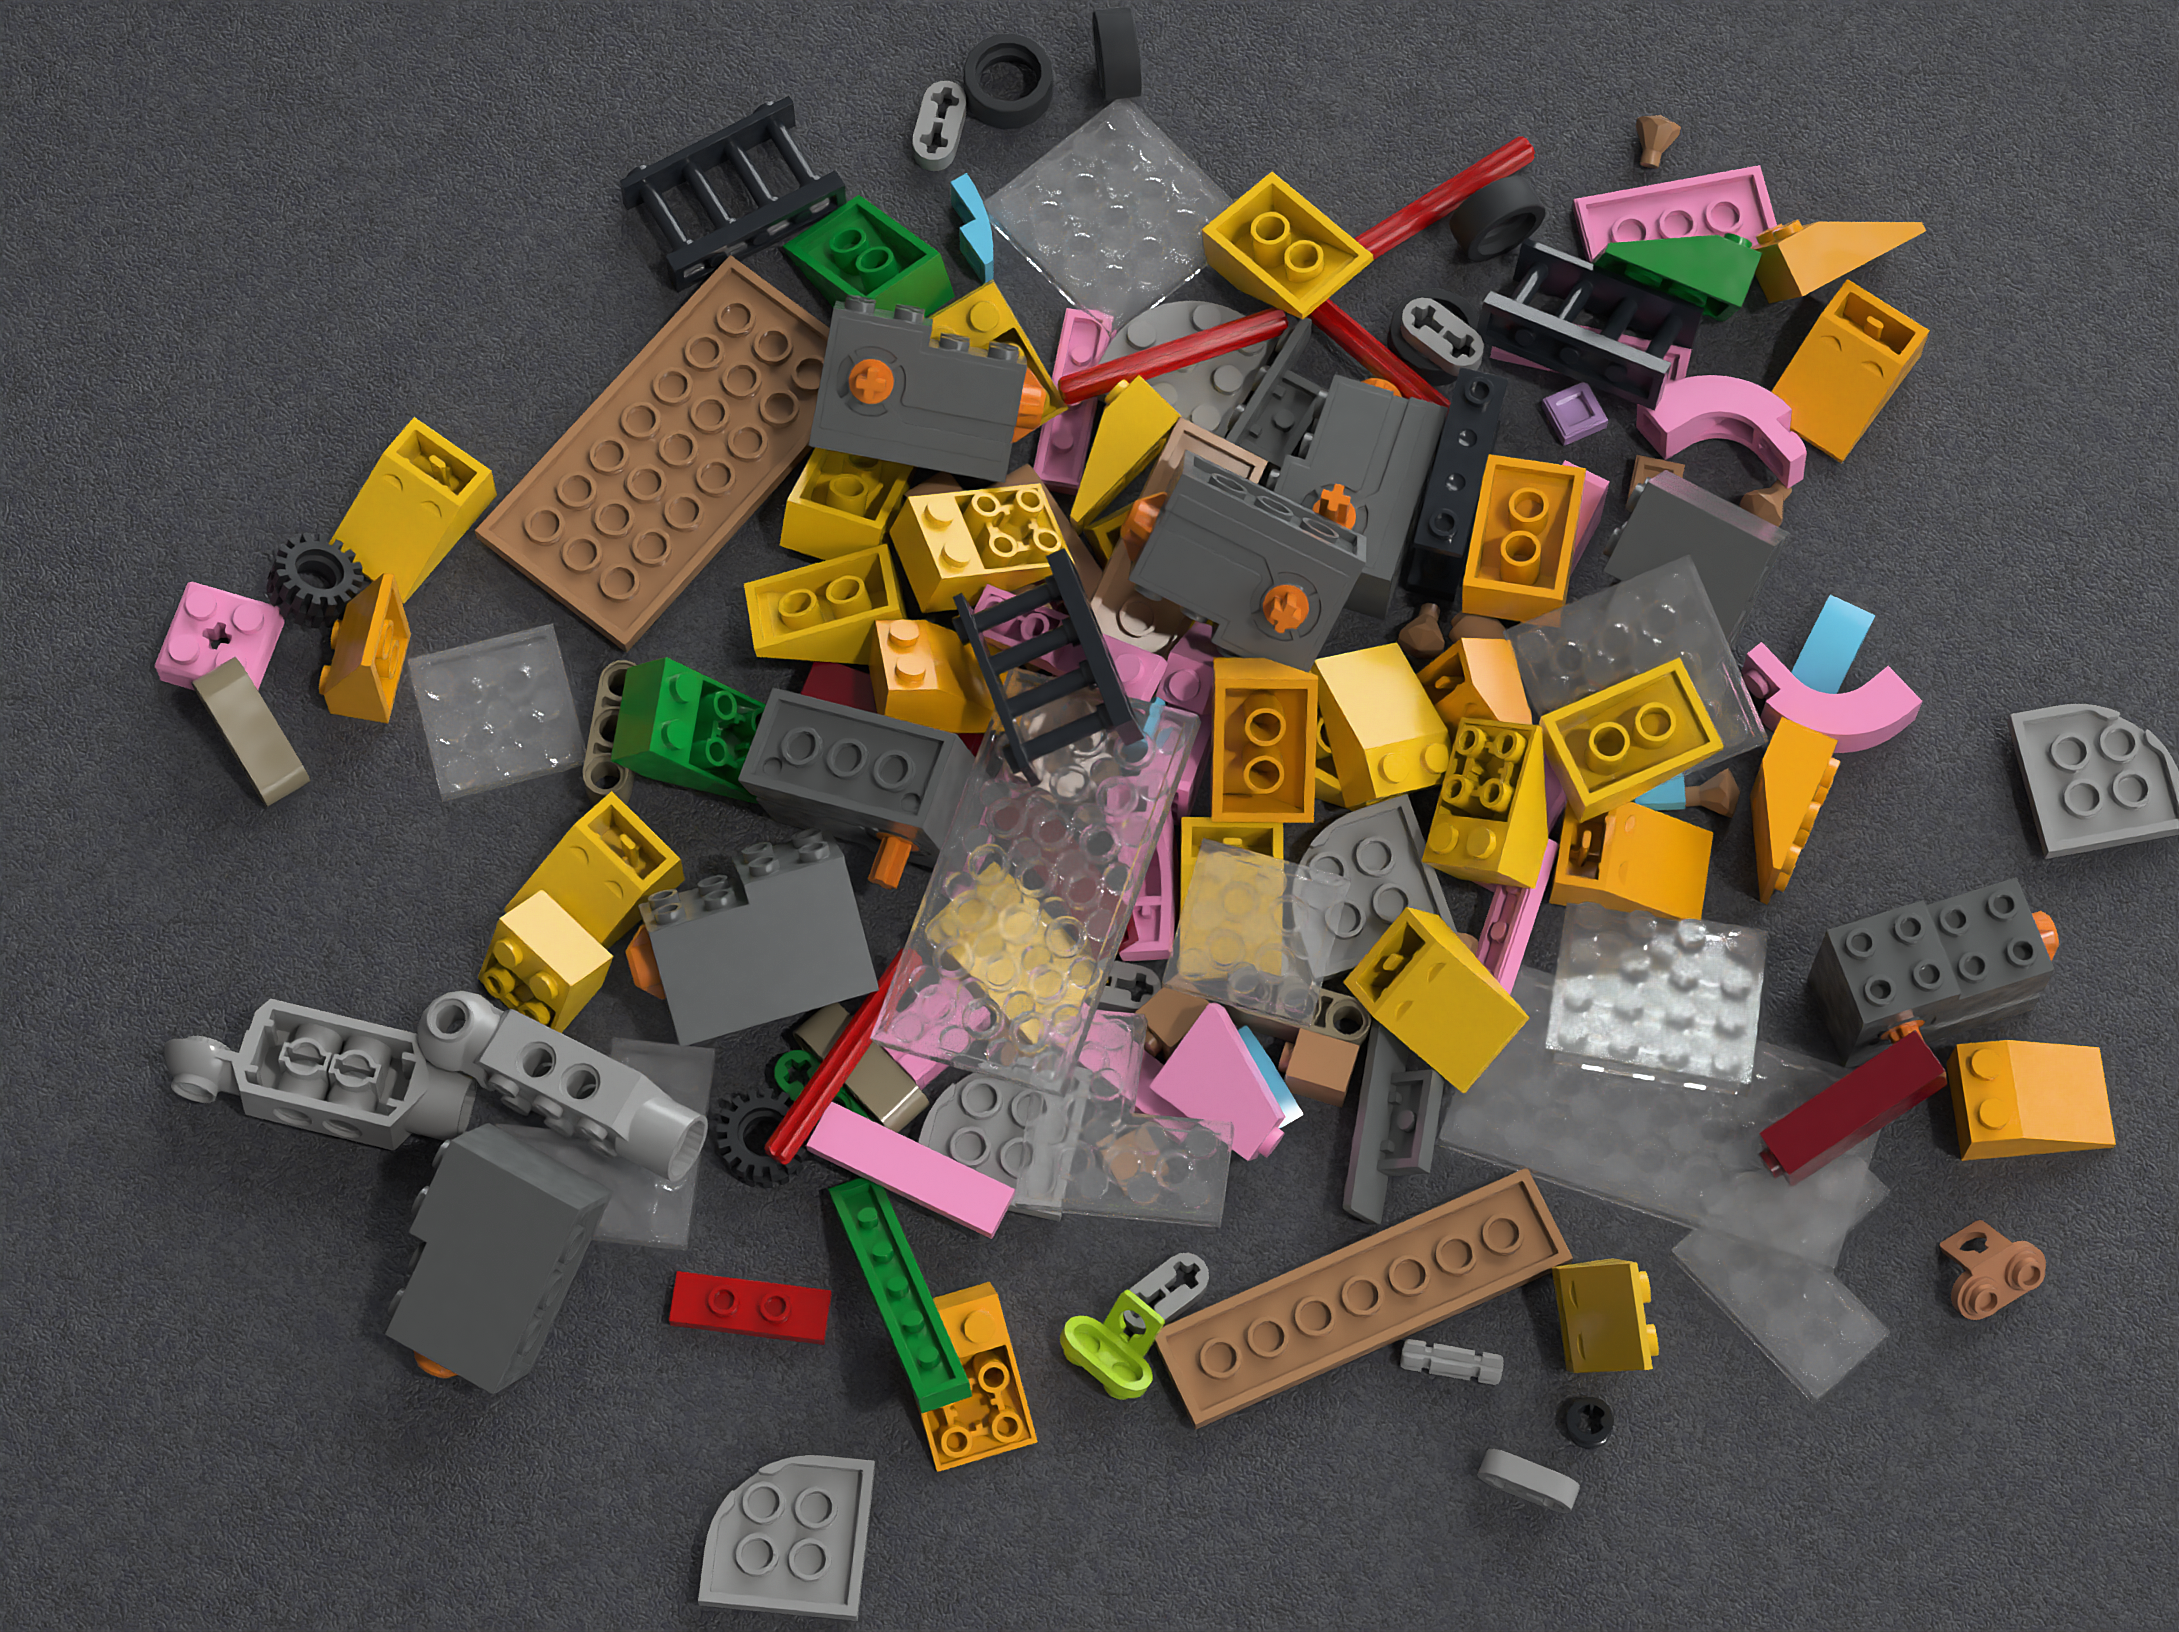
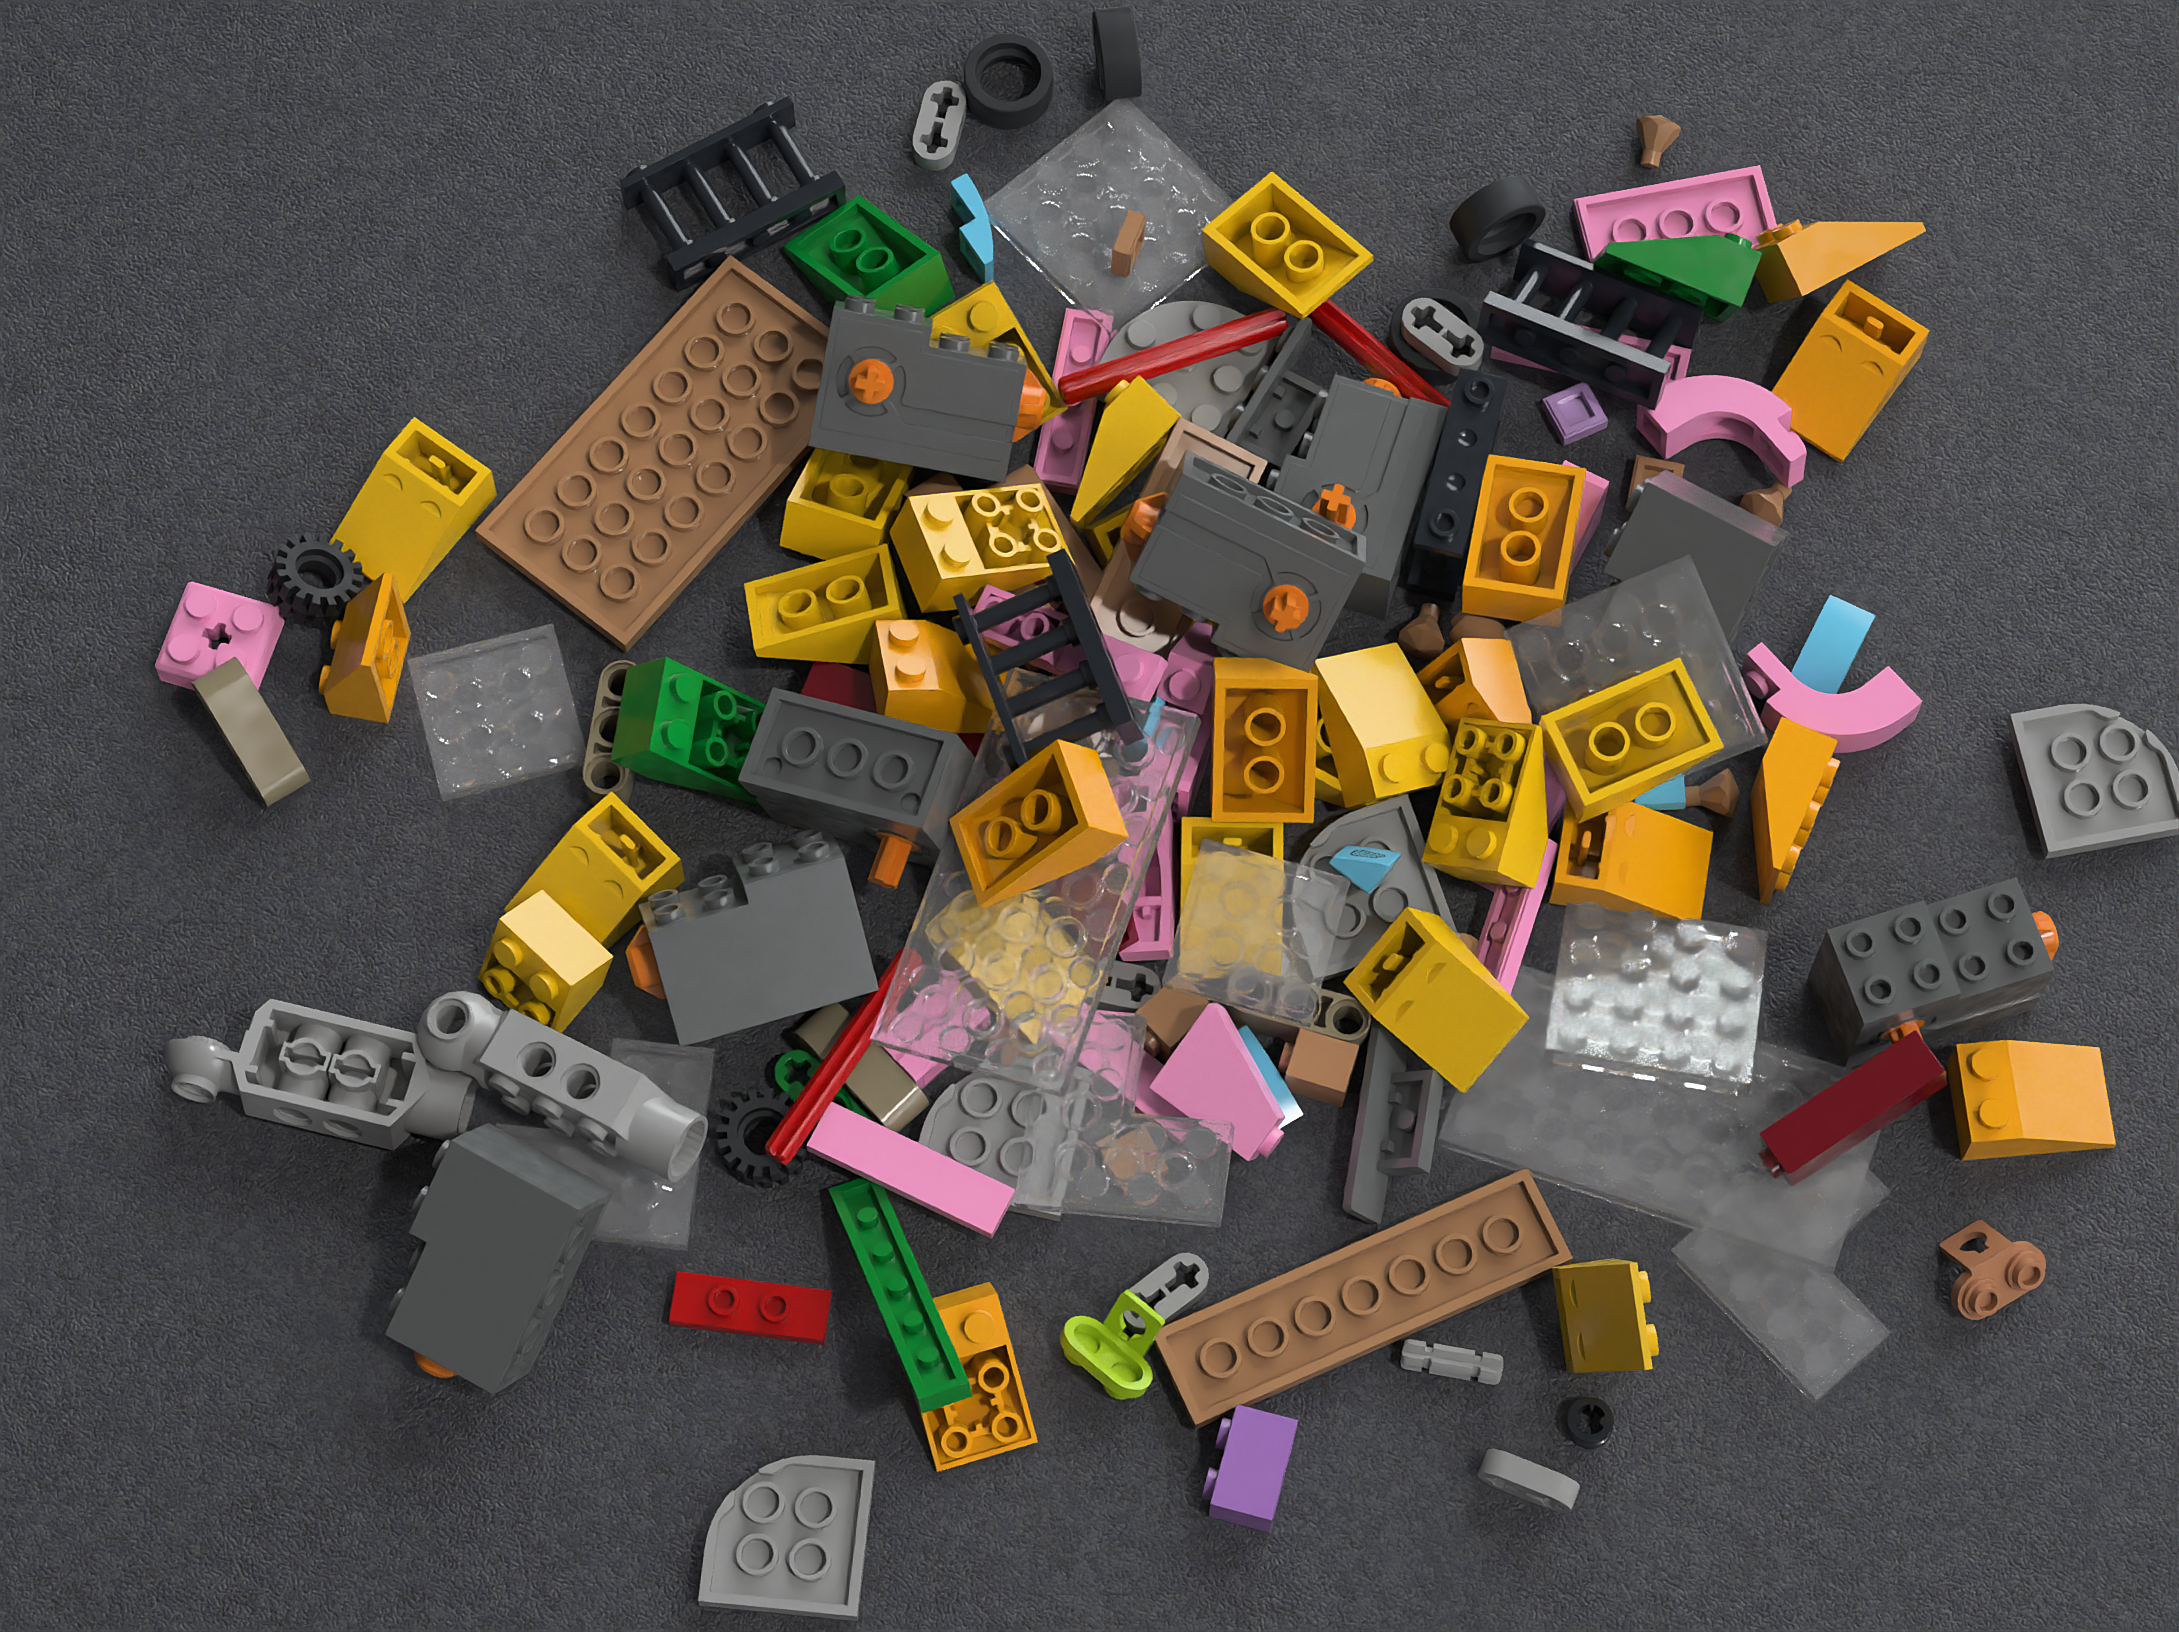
red axle [1354,136,1535,260] -> none
none -> light orange slope [949,739,1129,908]
none -> medium nougat tile [1110,209,1147,278]
none -> medium lavender brick [1202,1404,1298,1533]
none -> medium azure slope [1329,845,1402,894]

